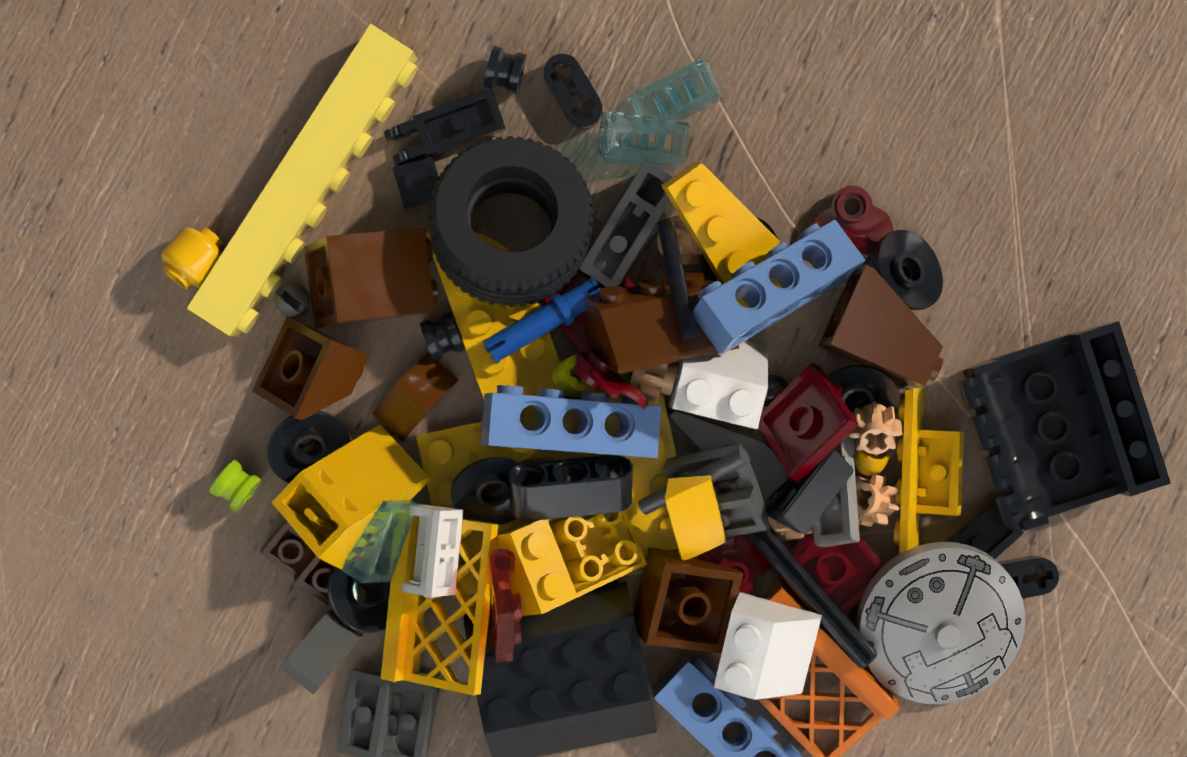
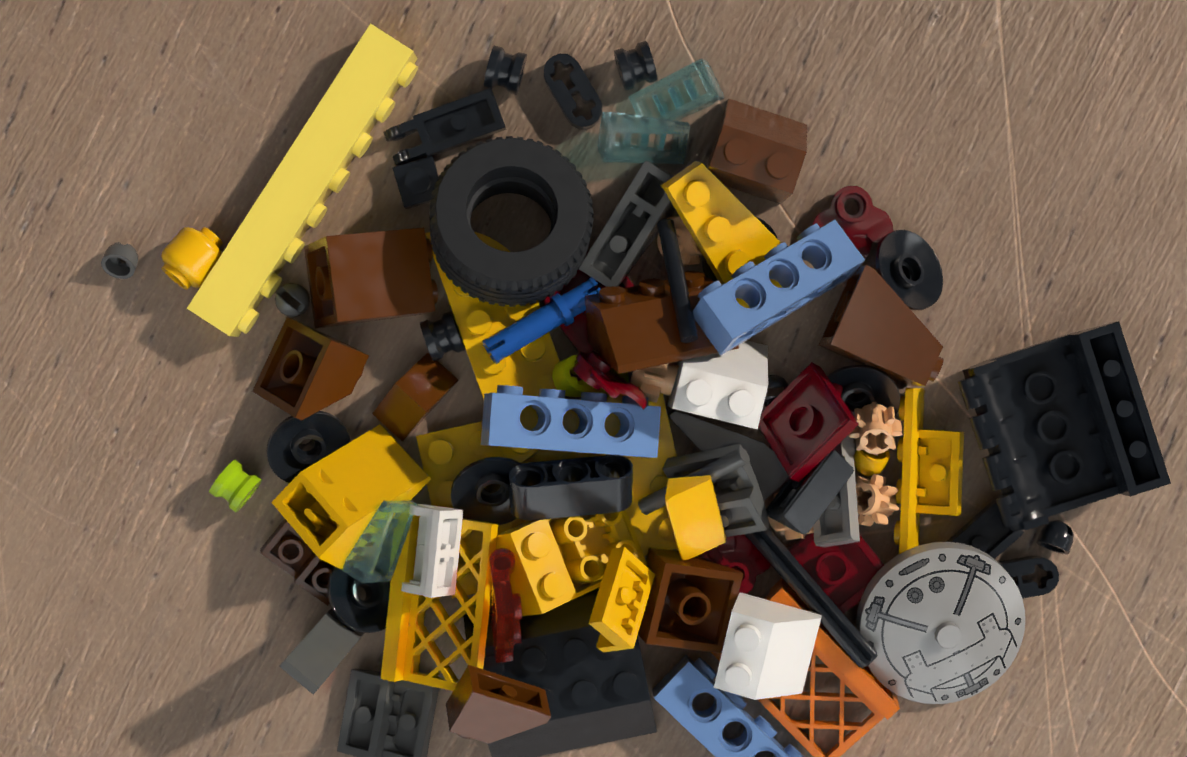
none -> dark grey hinge [101,242,138,279]
none -> reddish brown slope [446,665,551,744]
none -> yellow bracket [589,547,655,652]
none -> black wheel [614,41,658,91]
none -> reddish brown slope [706,99,807,204]
none -> black hinge [1036,520,1074,555]

